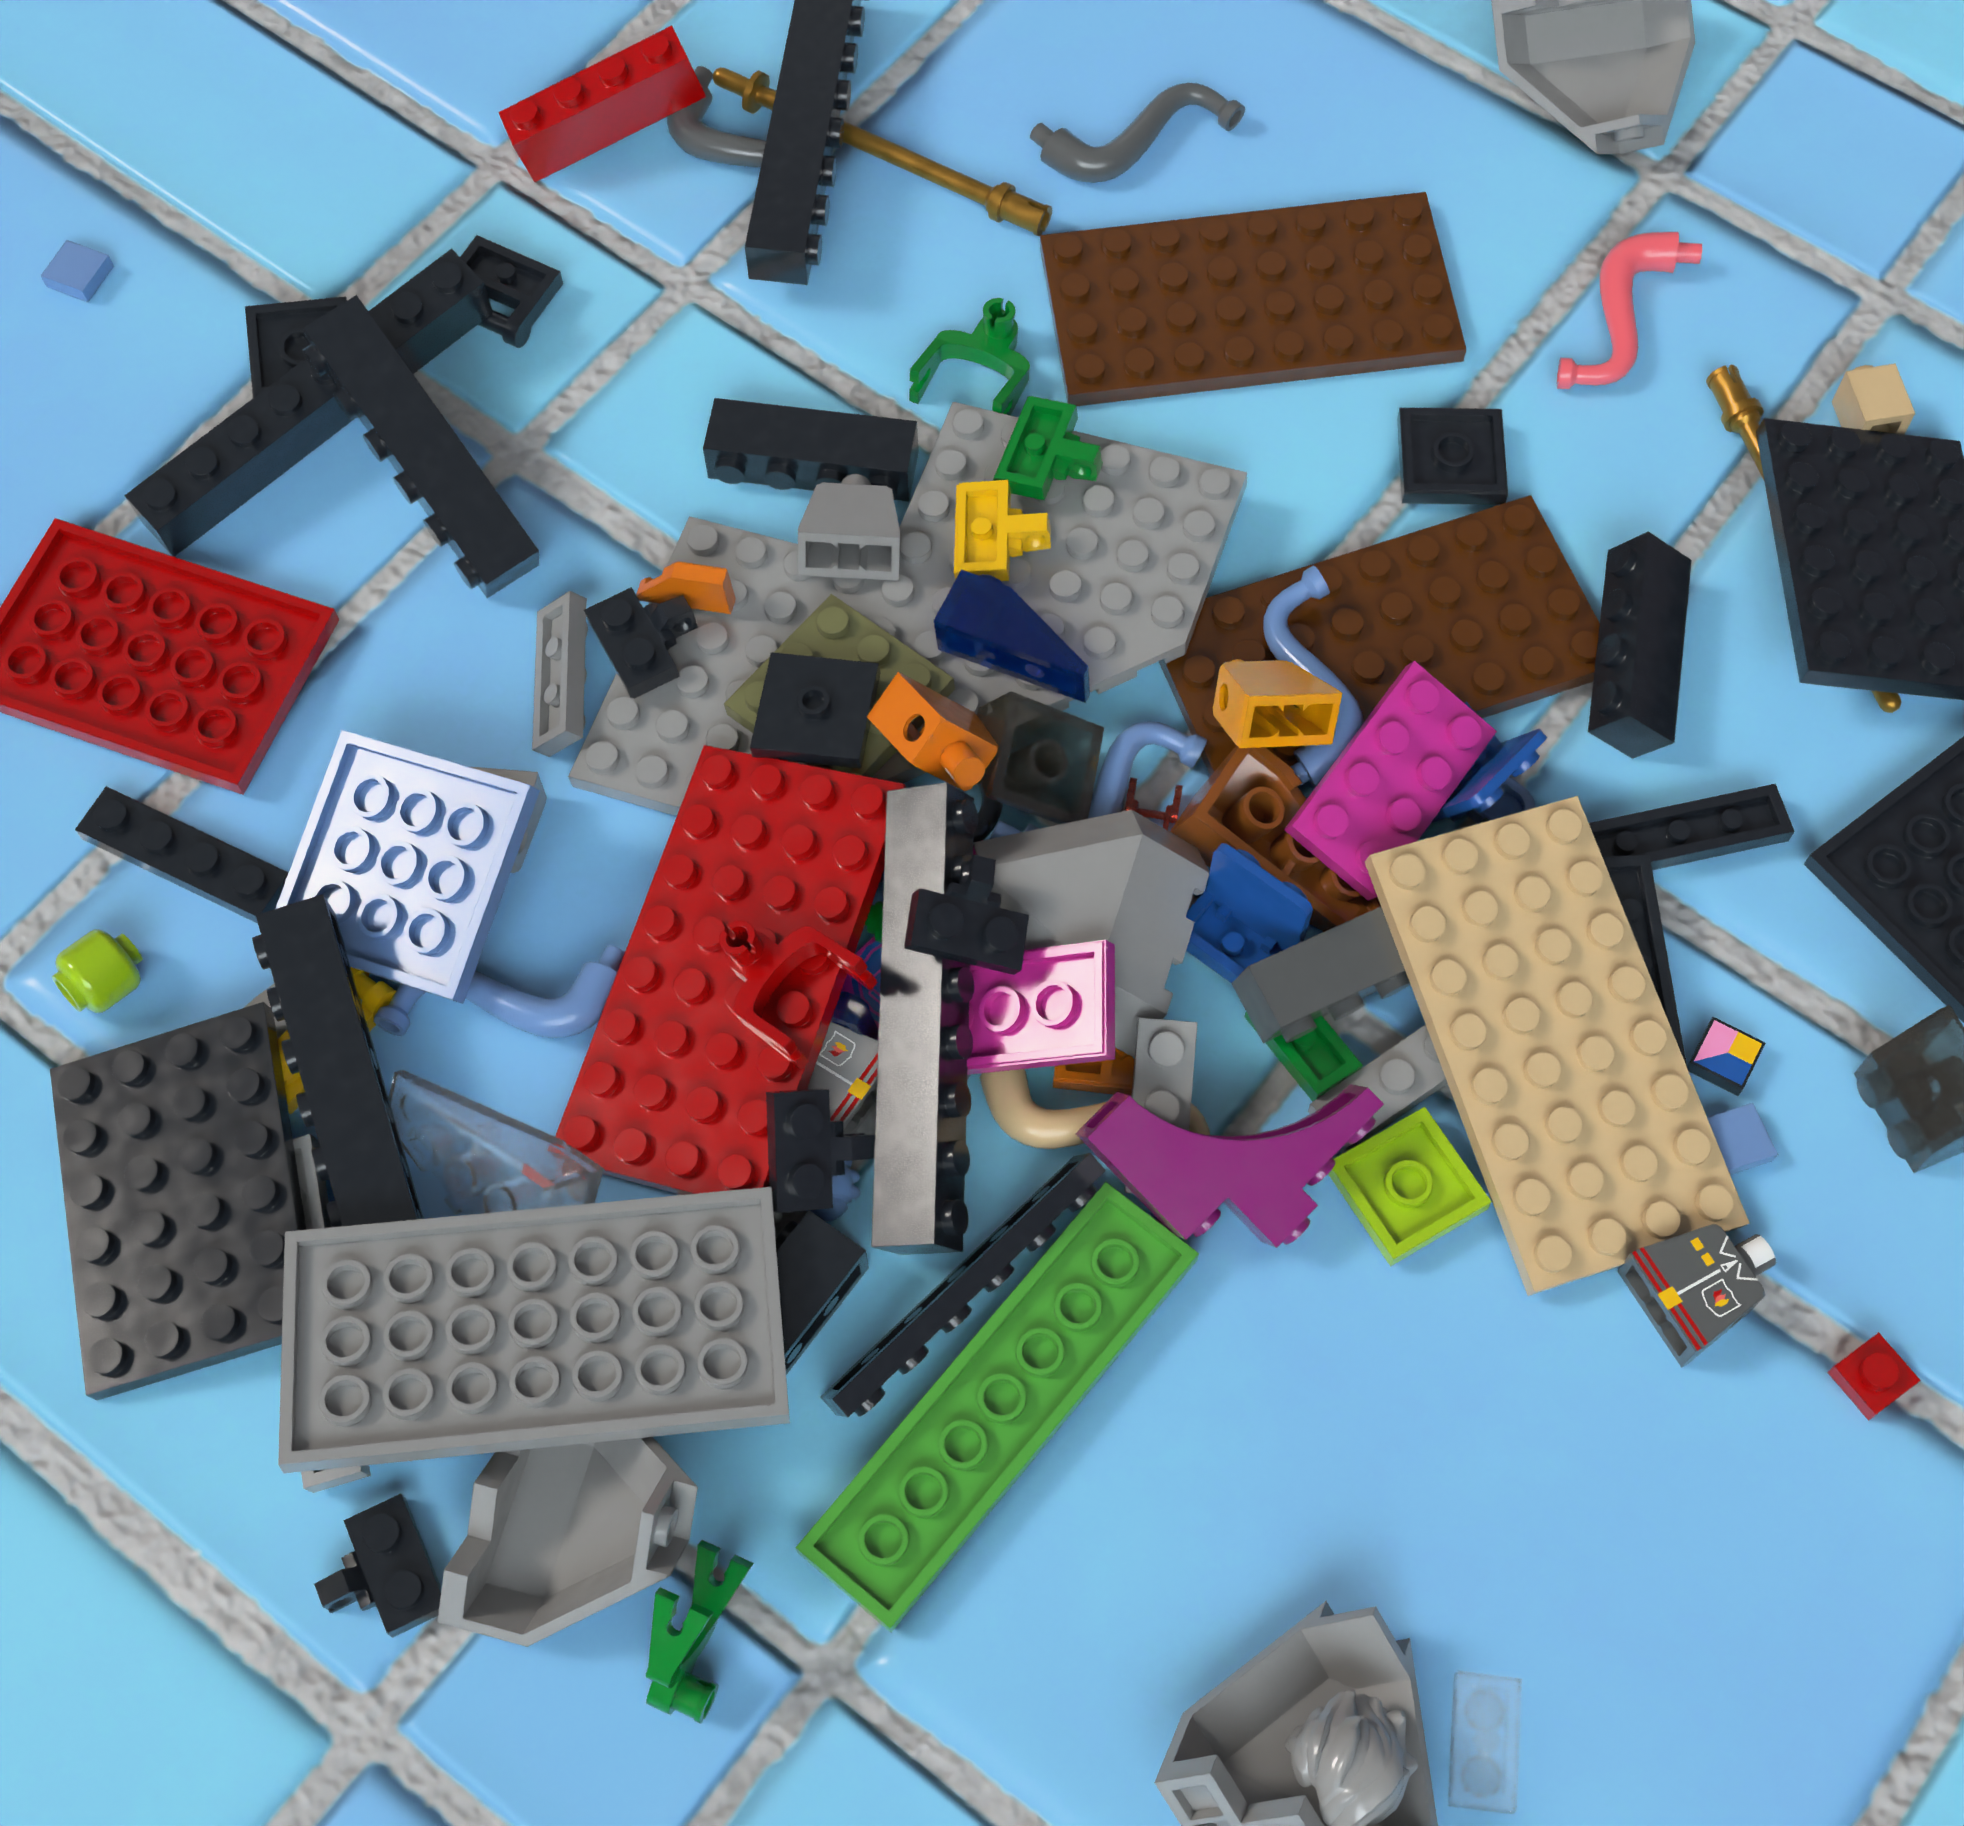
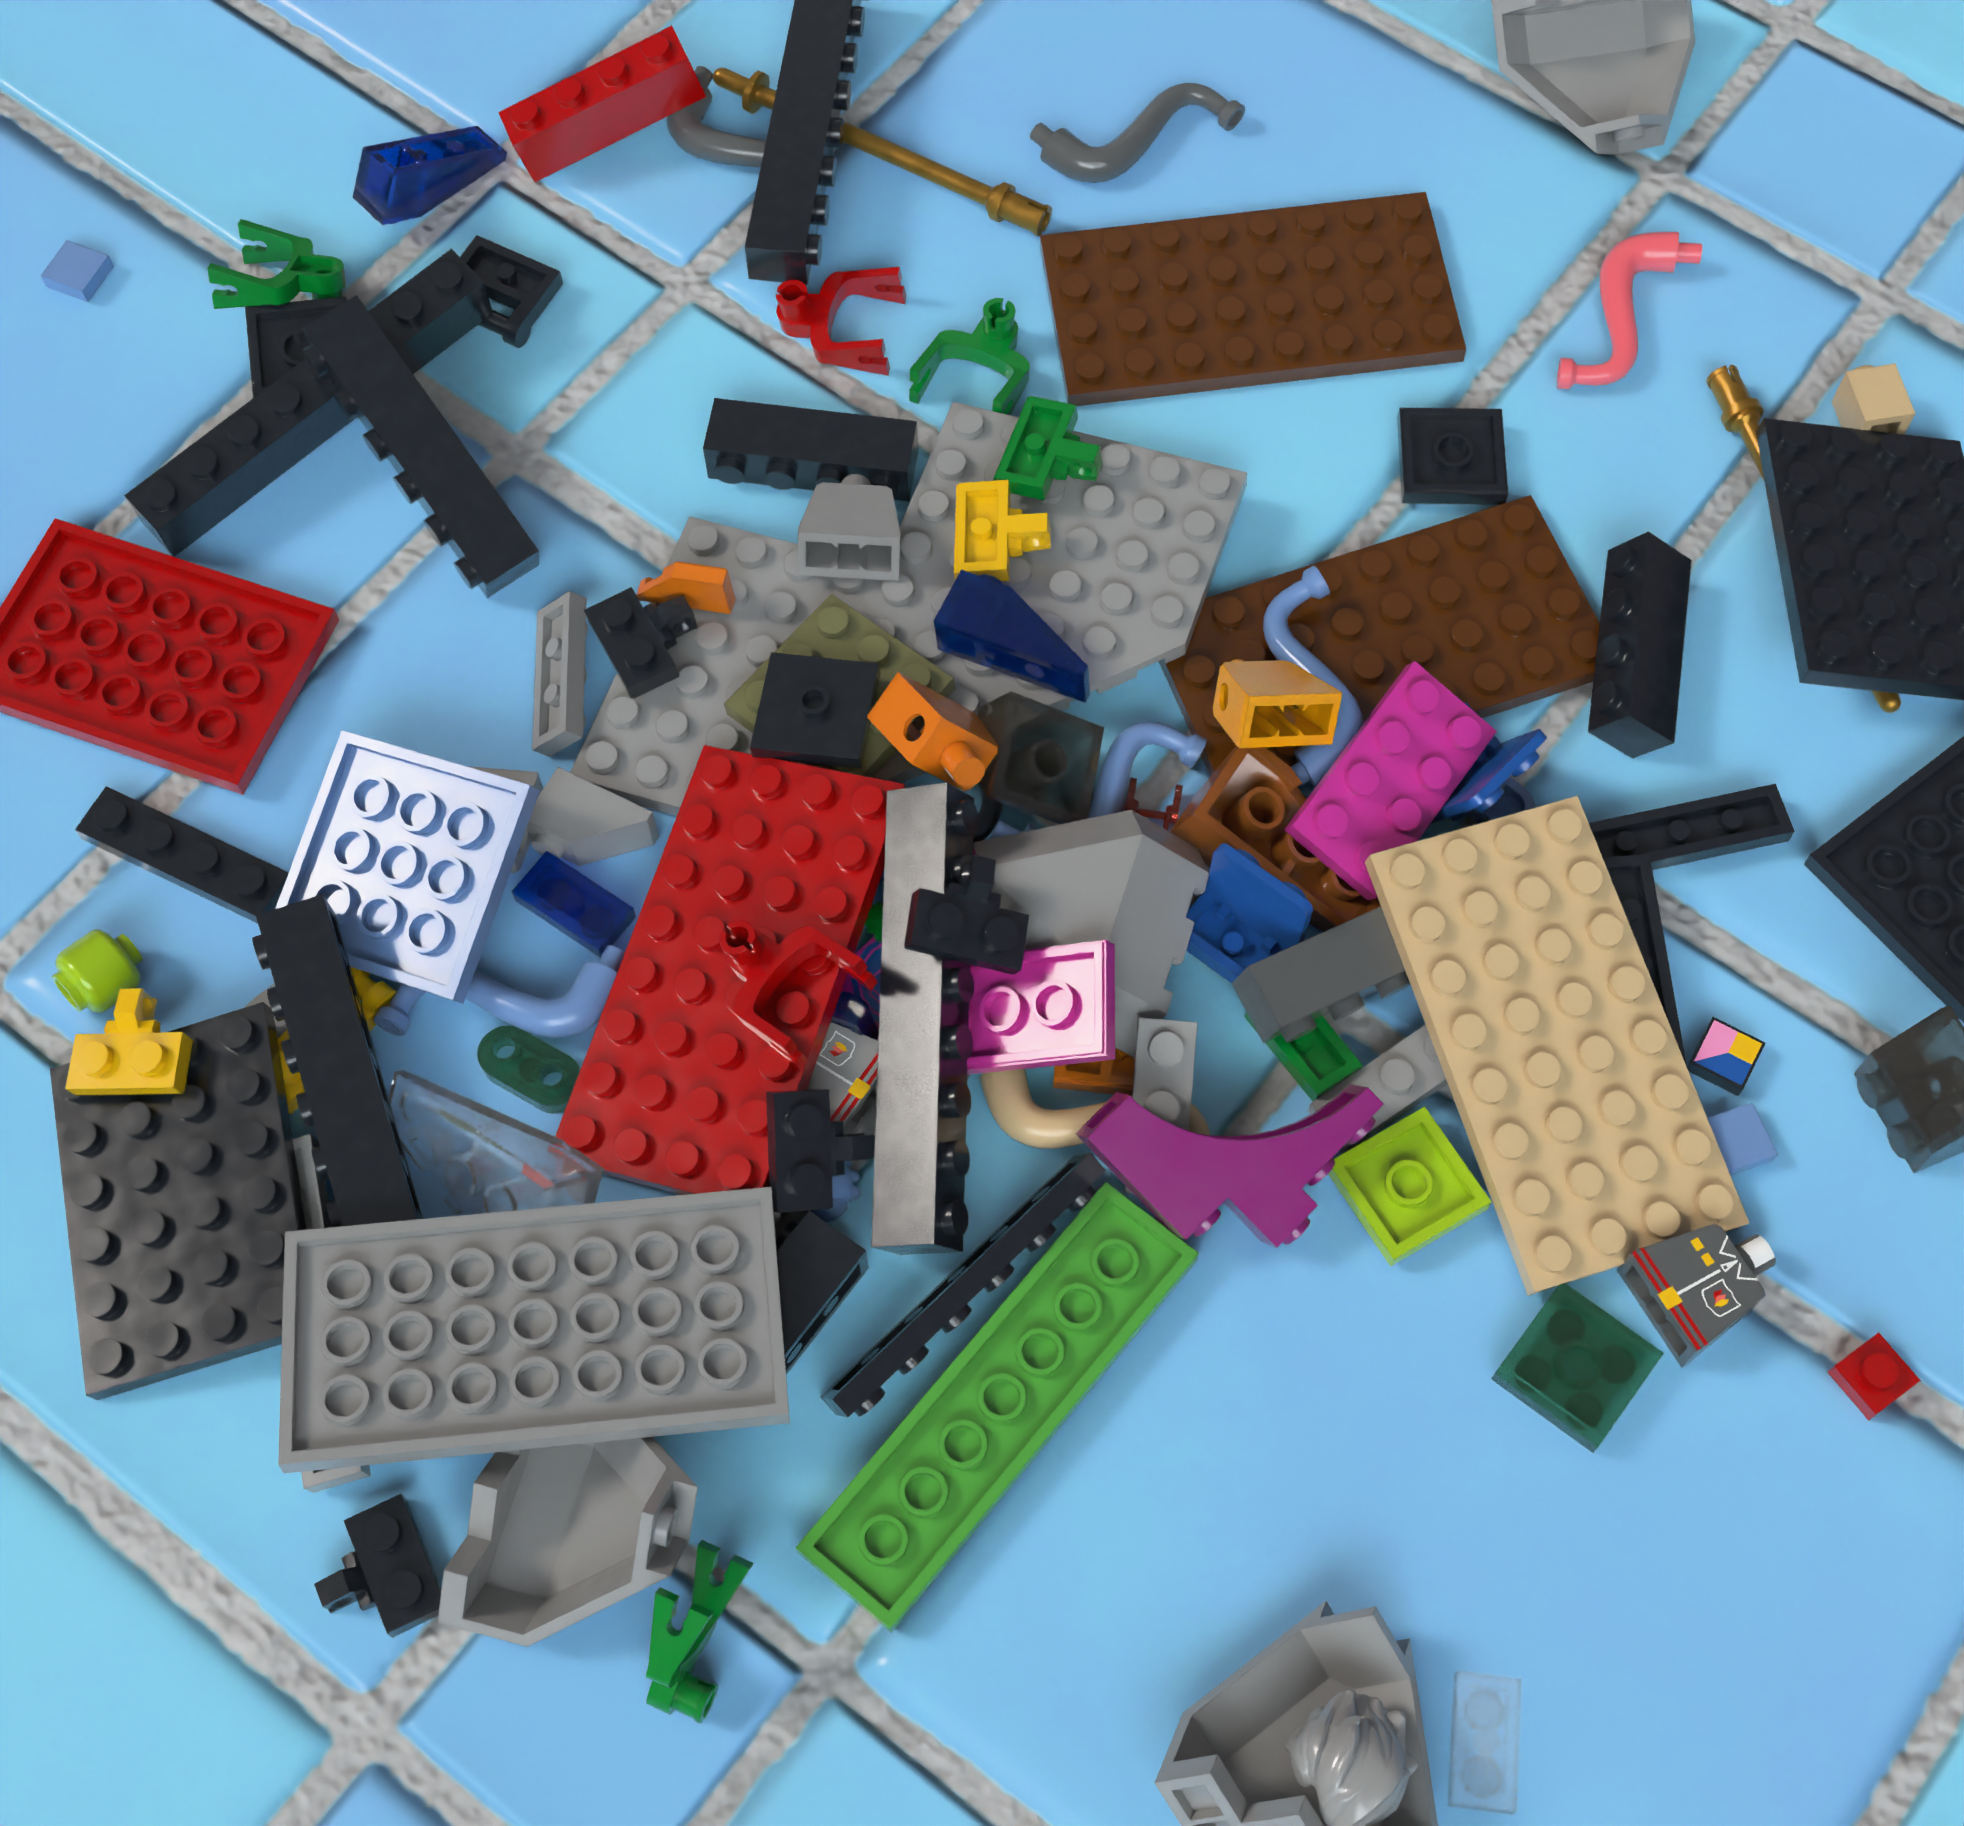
none -> yellow hinge [65,988,193,1095]
none -> green piece [207,219,346,309]
none -> clear blue slope [352,126,507,225]
none -> clear green plate [477,1026,580,1114]
none -> clear blue plate [511,851,636,958]
none -> light grey slope [527,767,659,866]
none -> red piece [776,267,907,376]
none -> clear green plate [1491,1283,1664,1453]

